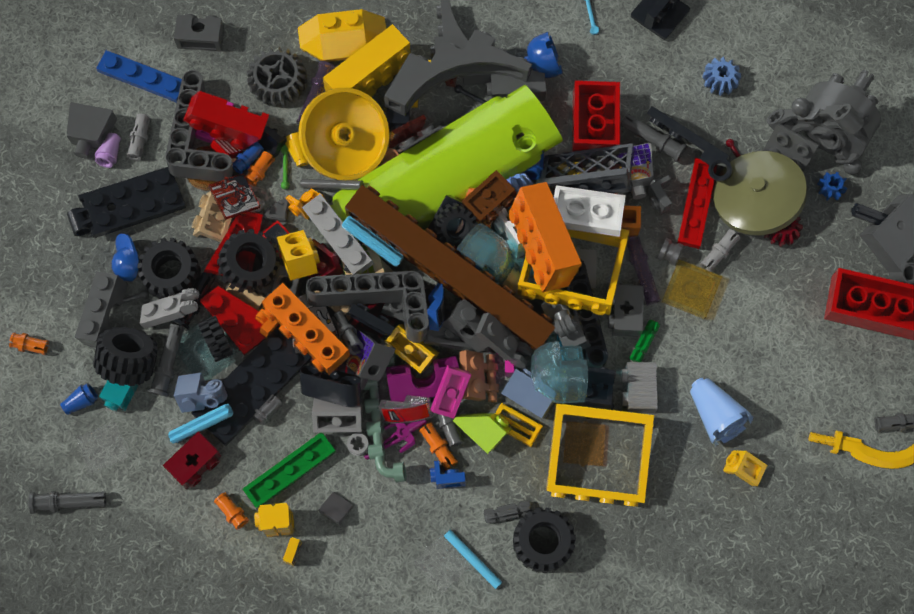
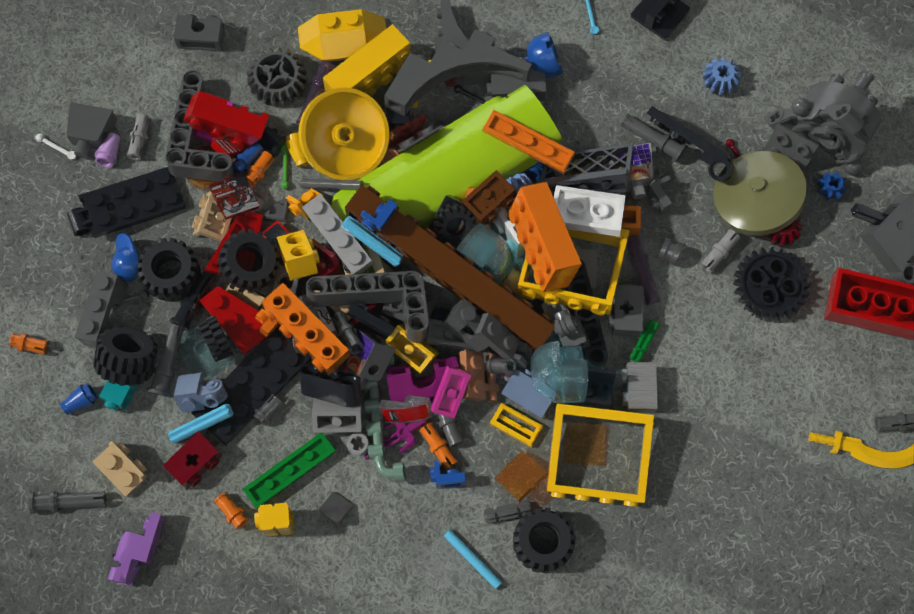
blue plate [96,50,182,103] -> none
light grey hinge [140,288,199,328] -> none
yellow tile [283,537,302,566] -> none
blue slope [427,283,446,331] -> none
lime slope [453,413,512,454] -> none
red brick [572,80,620,152] -> none
clear yellow tile [662,259,722,319] -> none
red plate [677,158,717,249] -> none
light blue cone [690,378,753,446] -> none
yellow bracket [723,450,767,486] -> none
none -> white hinge [36,134,77,161]
none -> tan bracket [93,441,148,497]
none -> medium lavender plate [107,512,165,586]
none -> blue bracket [360,199,397,232]
none -> orange tile [482,110,575,174]
none -> flat silver pin [486,356,516,375]
none -> clear orange piece [494,451,549,502]
none -> black gear [733,247,811,322]

